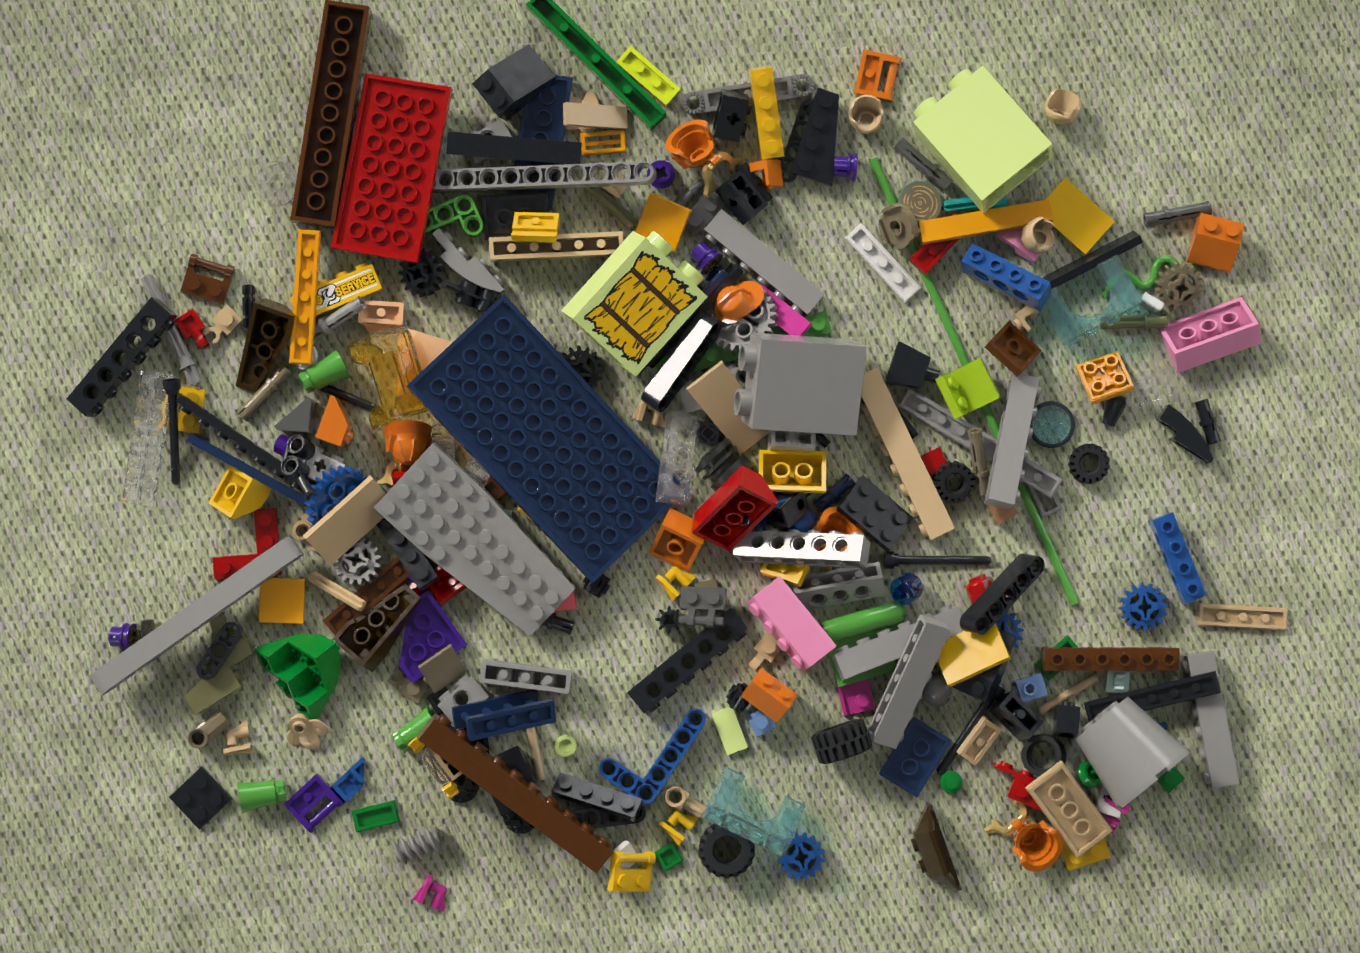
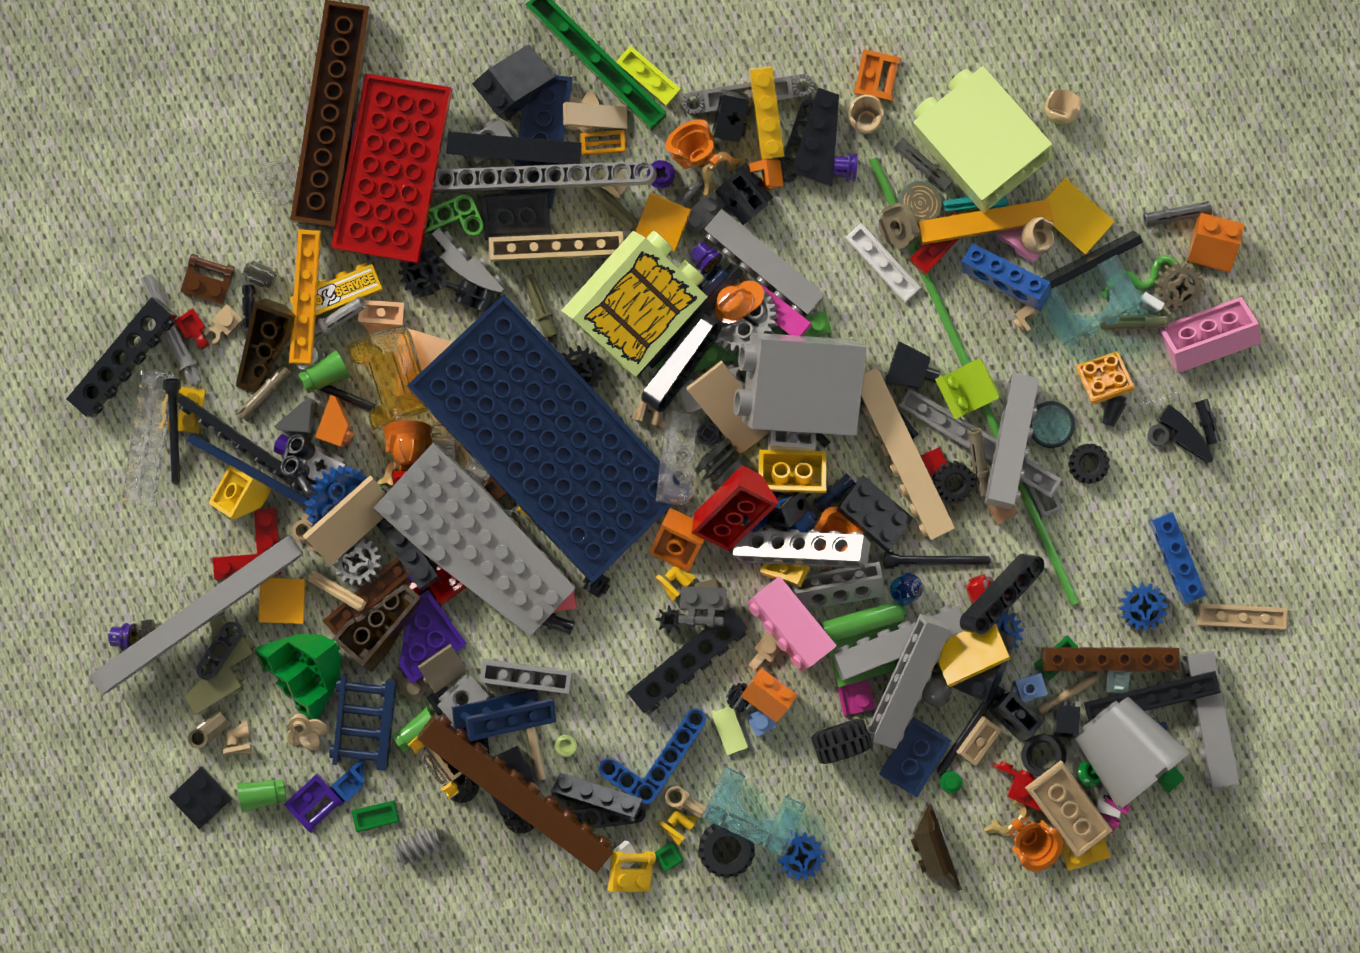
dark pink piece [412,874,447,912] -> none
yellow plate [511,212,560,243] -> none
reddish brown plate [985,321,1042,377] -> none
none -> clear smoke brick [242,260,277,289]
none -> dark blue fence [329,673,397,771]
none -> olive axle [522,274,558,339]
none -> dark grey tile [1147,424,1170,447]

